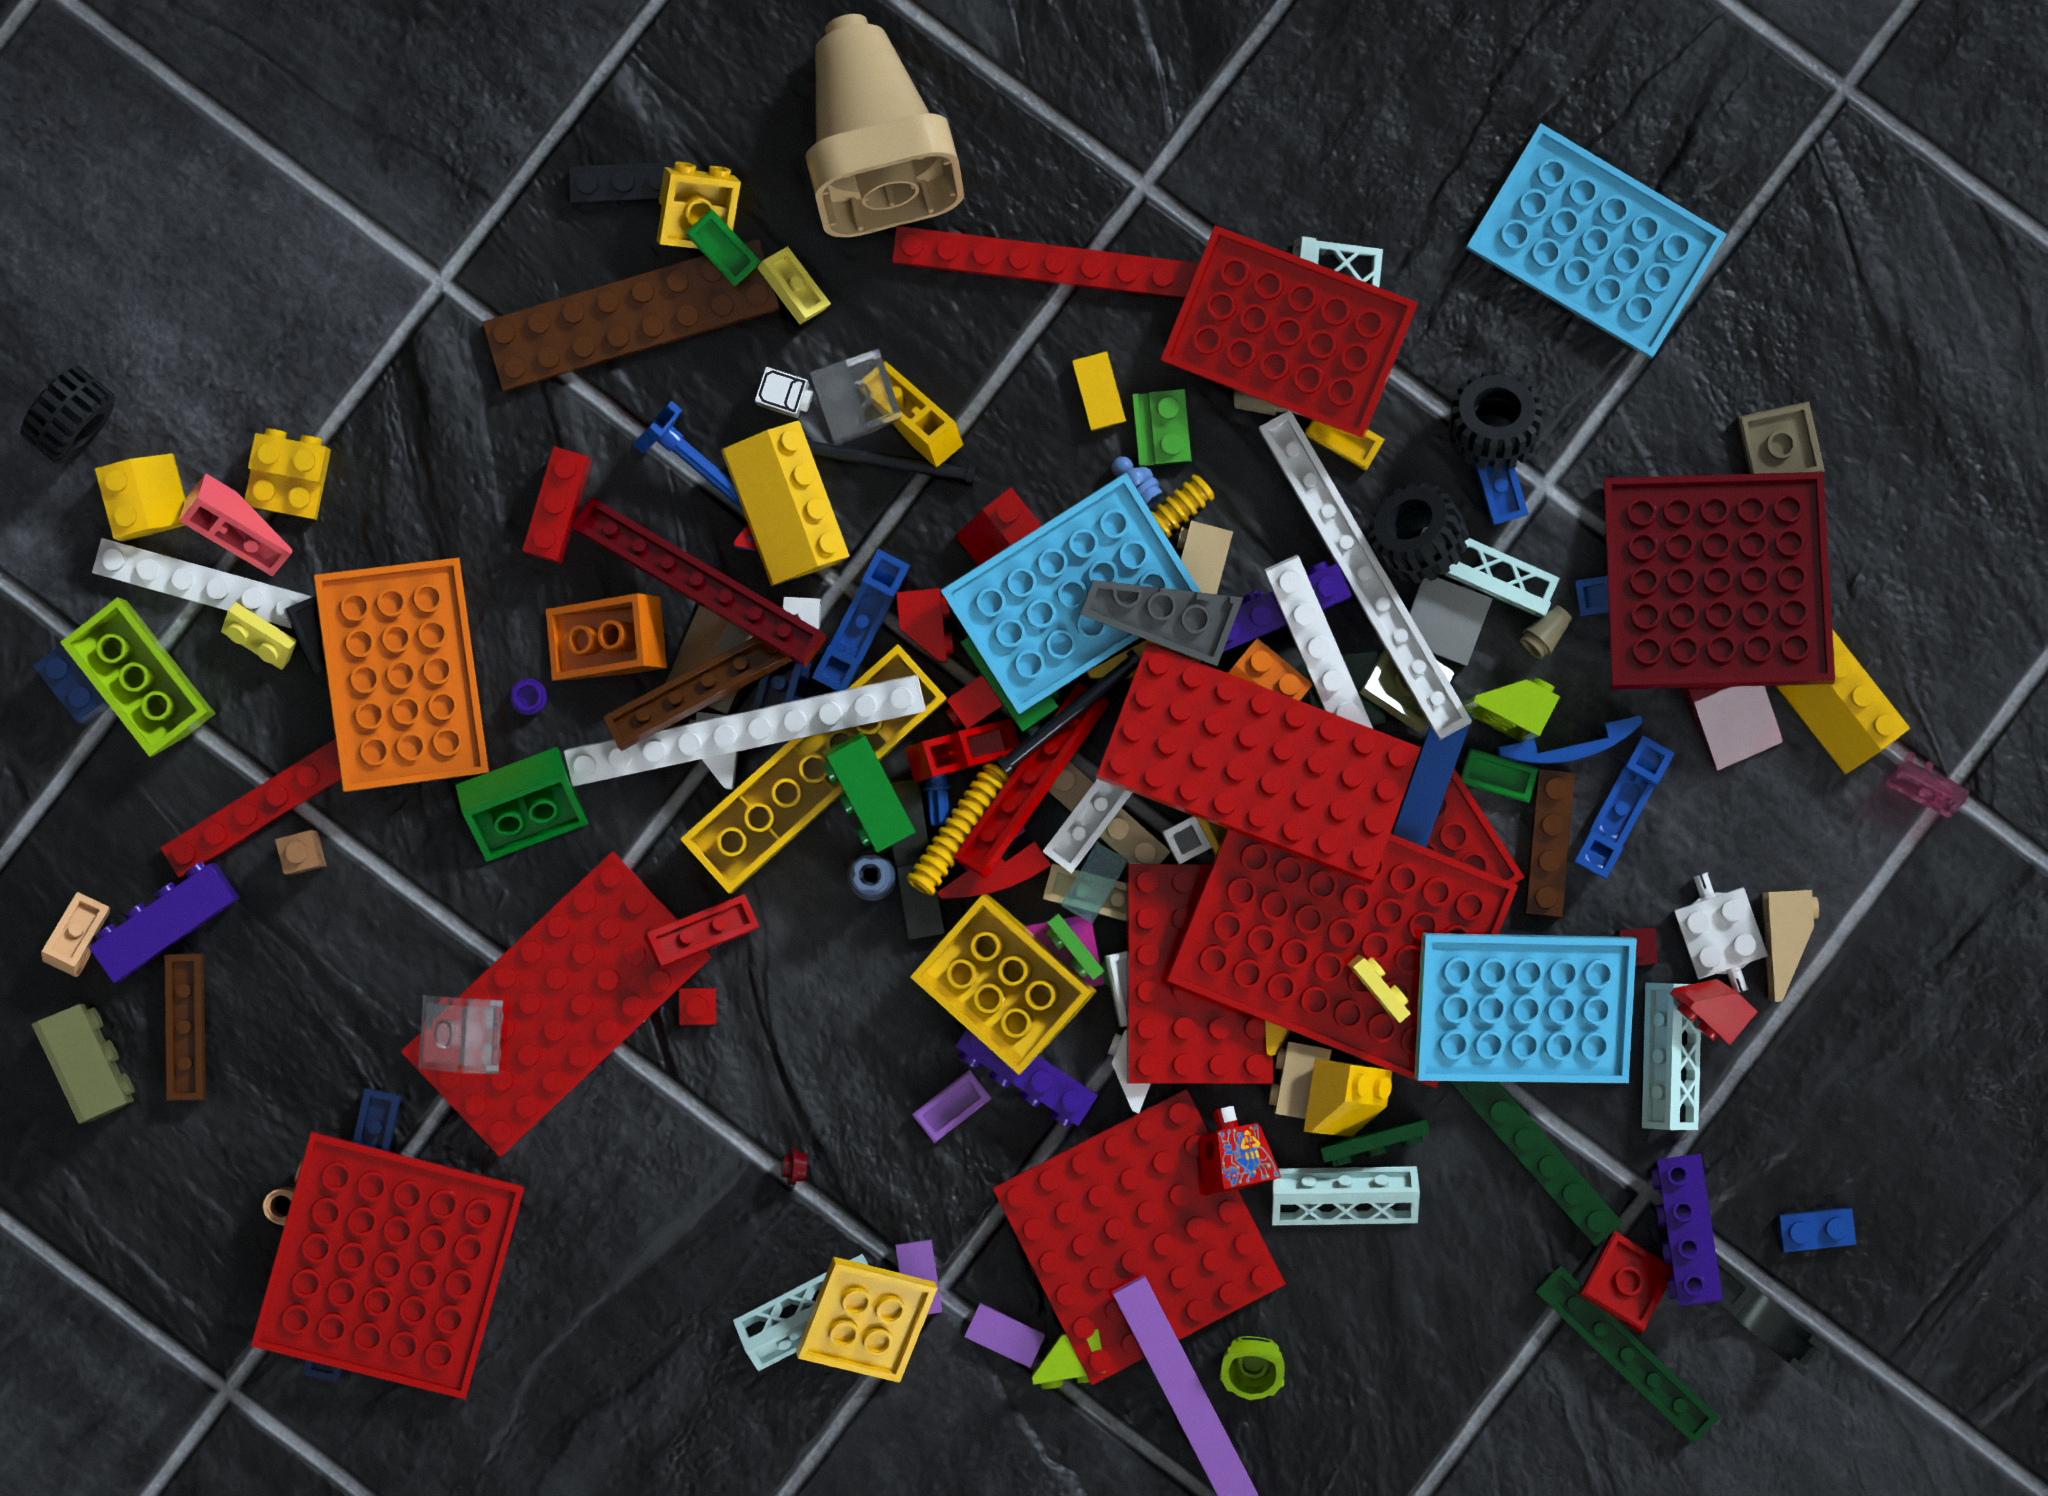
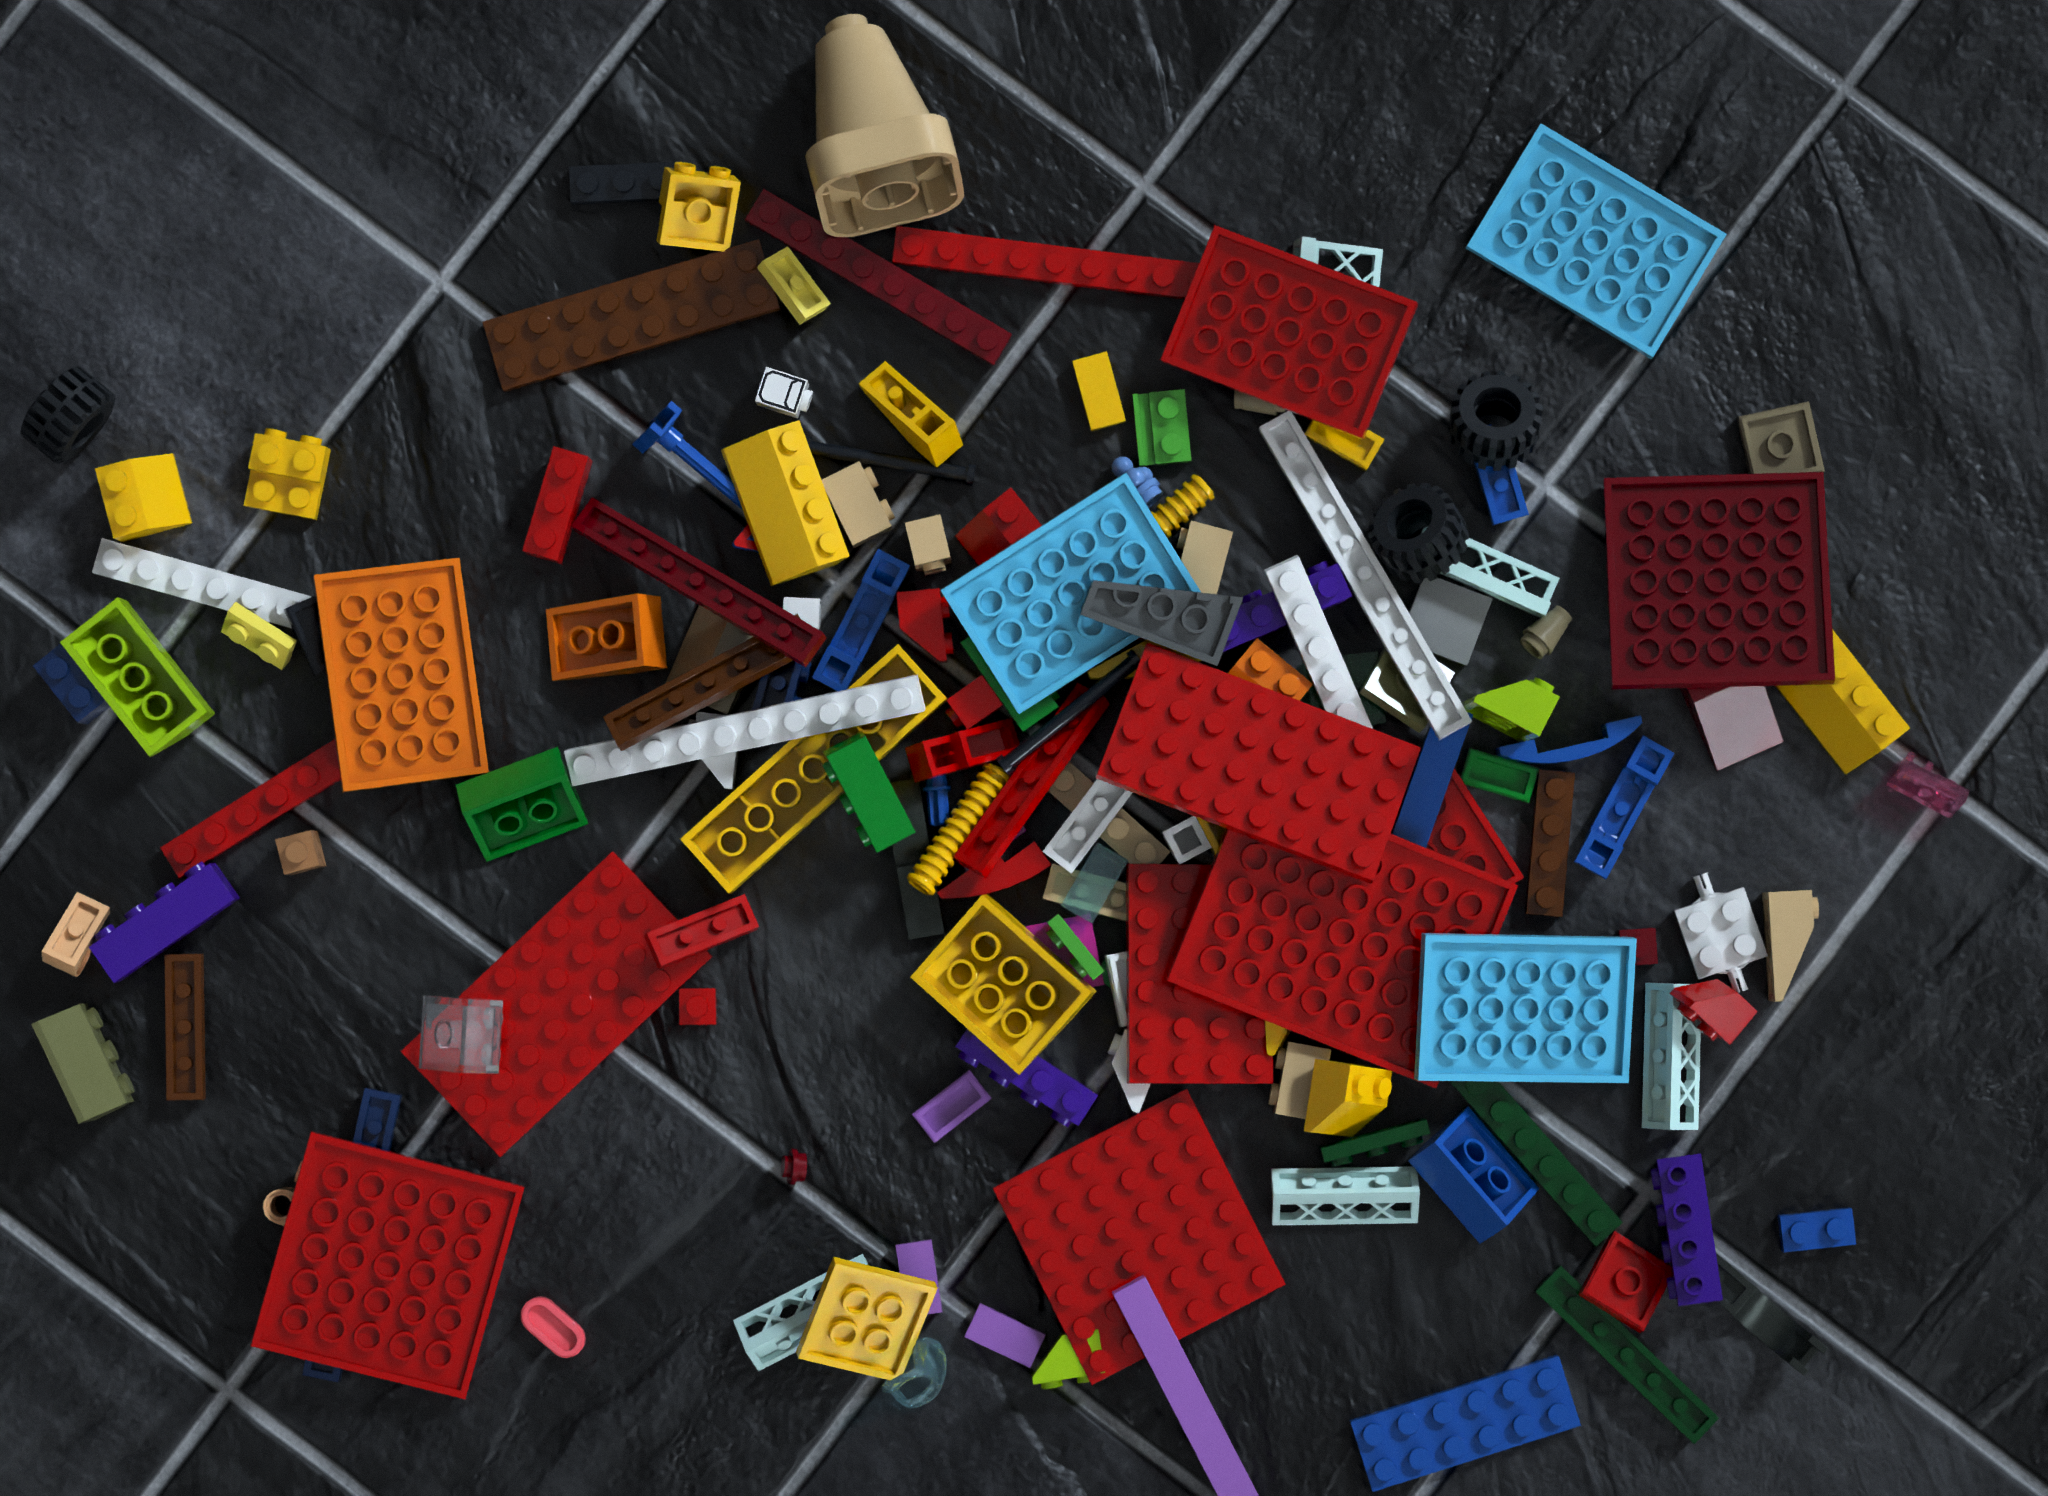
coral slope [179,473,292,577] -> none
dark purple plate [510,679,547,715] -> none
green tile [684,208,761,287] -> none
clear slope [810,349,902,445] -> none
sand blue plant [847,850,898,901] -> none
red torso [1199,1106,1281,1196] -> none
lime helmet [1220,1336,1285,1400] -> none
light yellow plate [1347,955,1411,1023] -> none
blue plate [1576,576,1608,617] -> none
none -> coral tile [521,1296,586,1358]
none -> dark red plate [745,188,1012,366]
none -> tan brick [822,461,895,548]
none -> clear light blue piece [882,1337,947,1409]
none -> tan brick [905,514,952,576]
none -> blue plate [1349,1354,1581,1492]
none -> blue slope [1408,1106,1540,1244]

